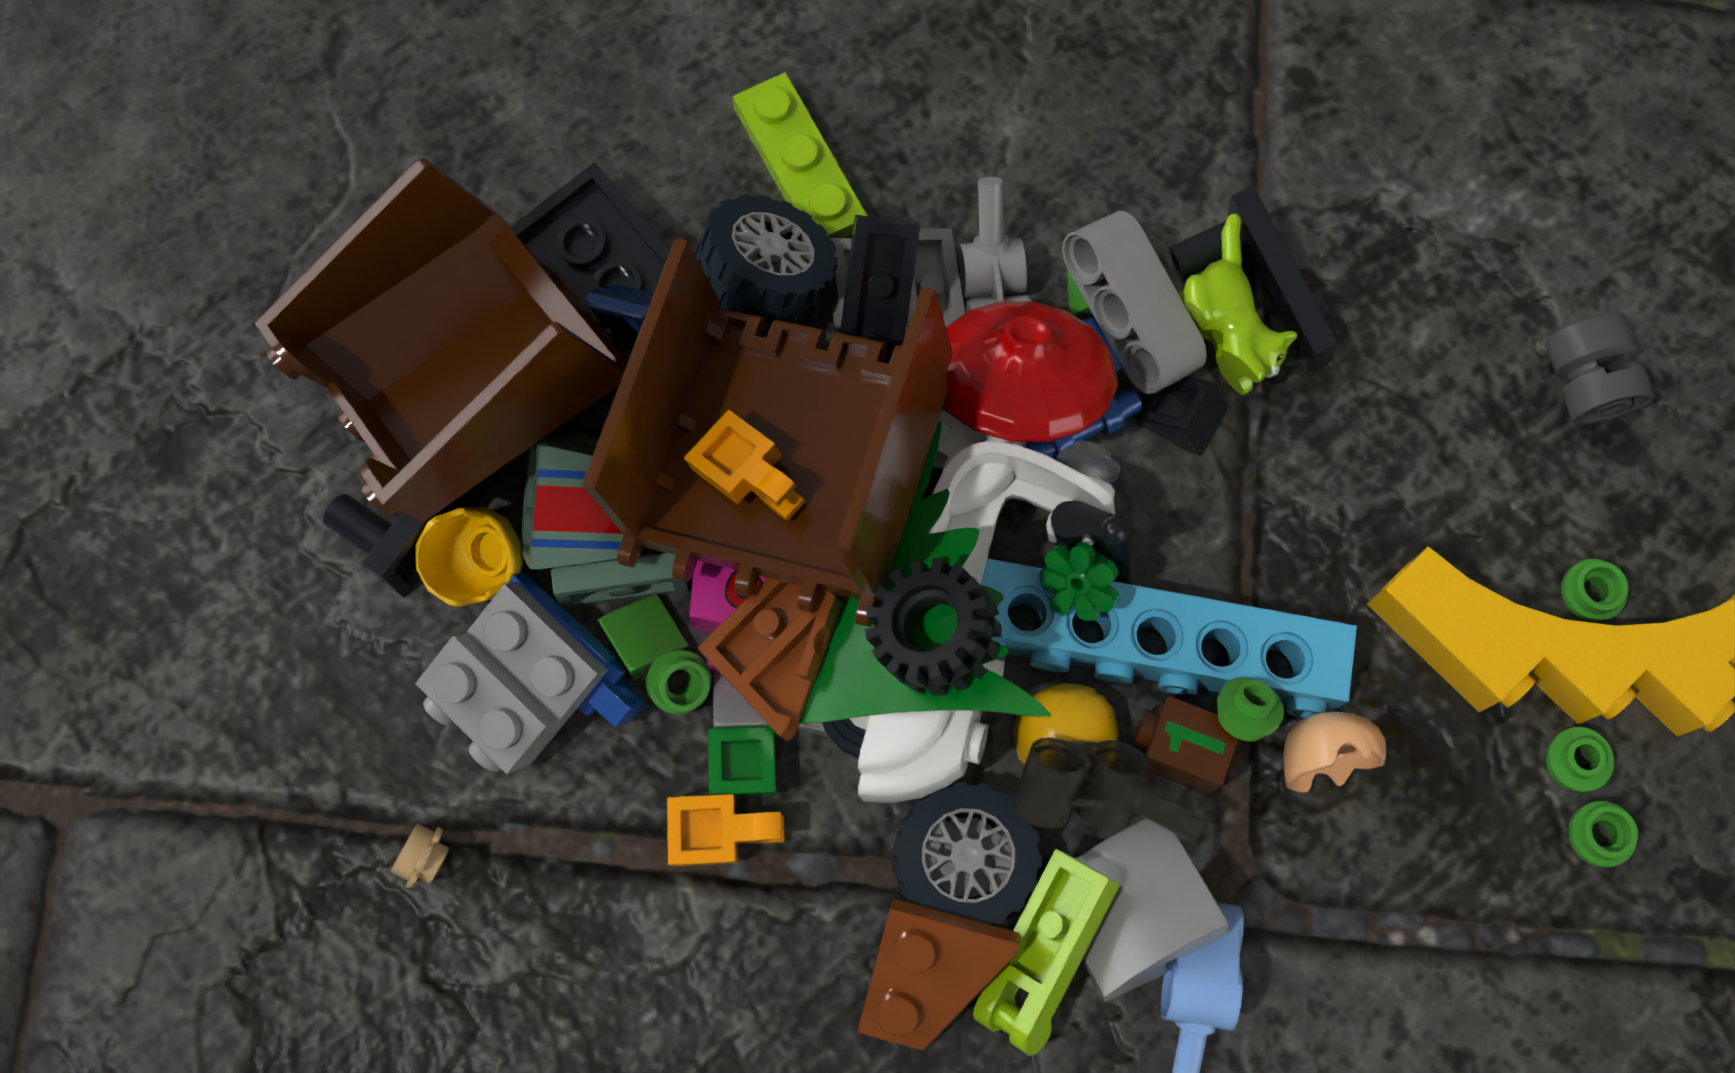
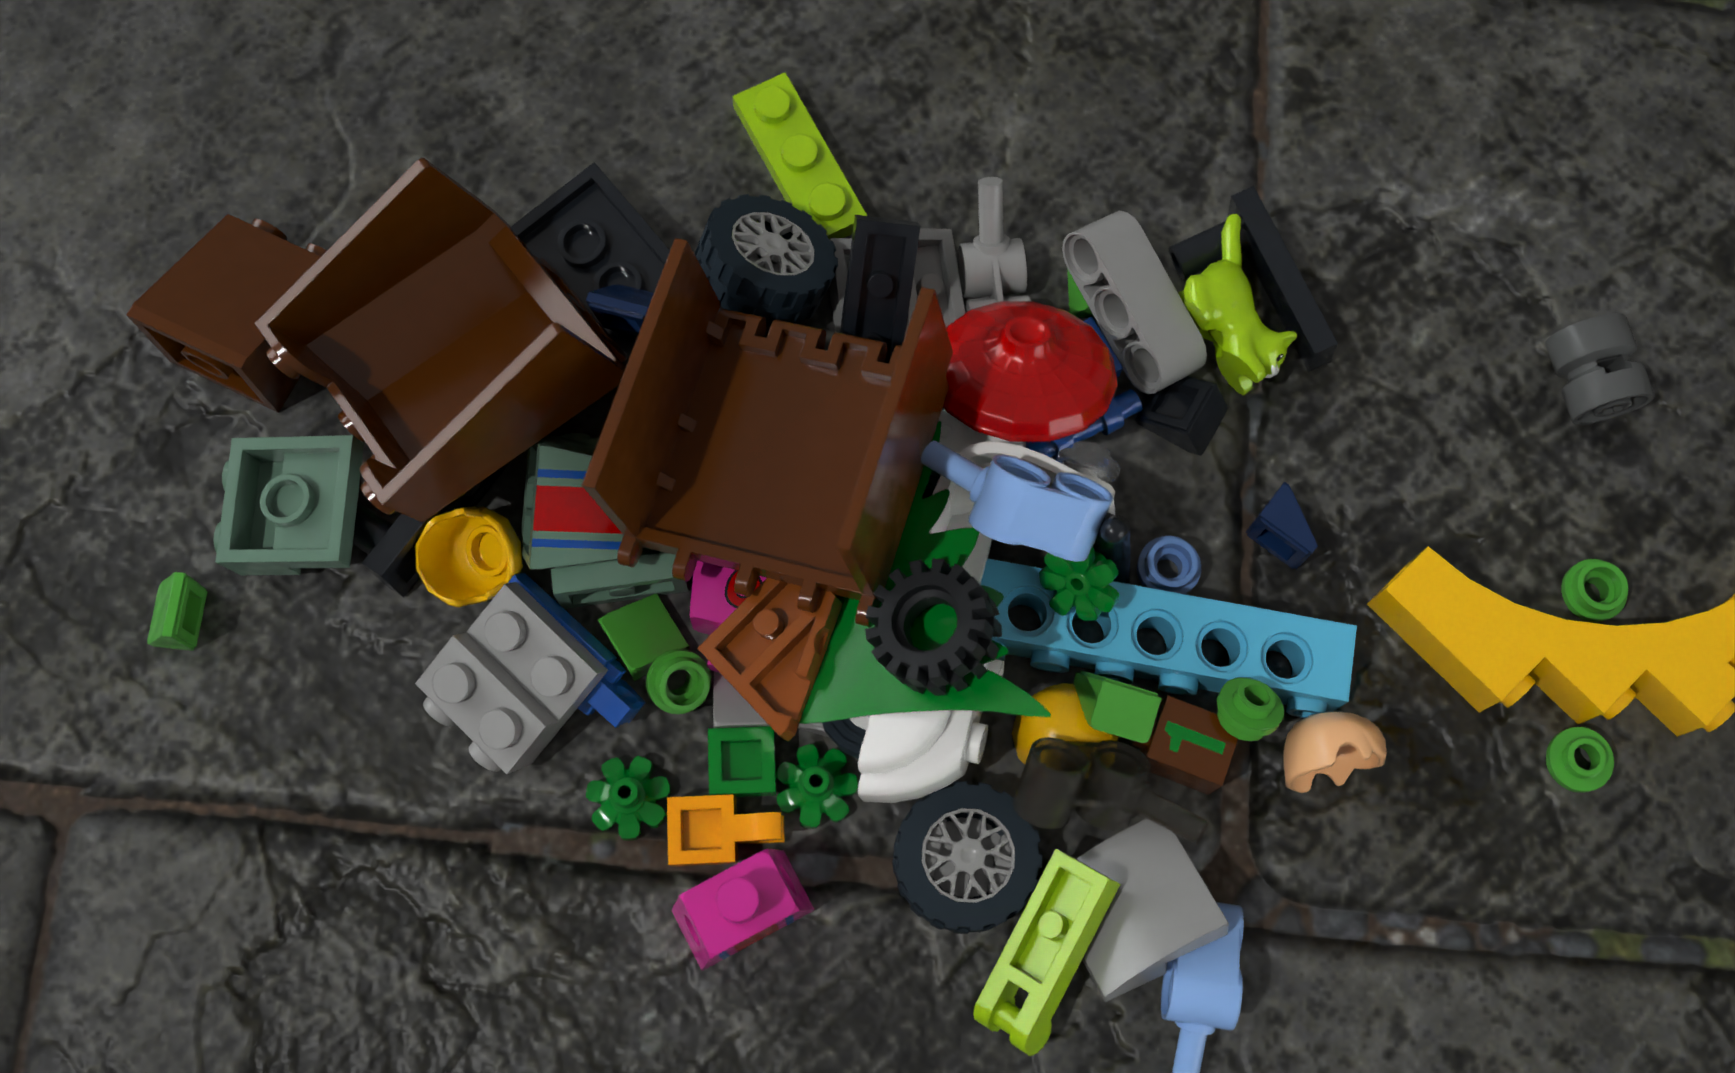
tan plate [390,823,449,889] -> none
light orange plate [684,409,806,521] -> none
dark orange wing [857,898,1020,1051] -> none
bright green plate [1568,801,1638,868] -> none
none -> reddish brown slope [126,214,327,413]
none -> bright green slope [147,572,208,651]
none -> sand green plate [214,435,364,576]
none -> green plant [586,756,671,841]
none -> dark pink torso [672,848,815,971]
none -> green plant [776,744,858,829]
none -> light blue beam [921,441,1113,562]
none -> bright green slope [1073,670,1162,743]
none -> medium blue plate [1137,536,1201,594]
none -> dark blue slope [1246,482,1318,569]

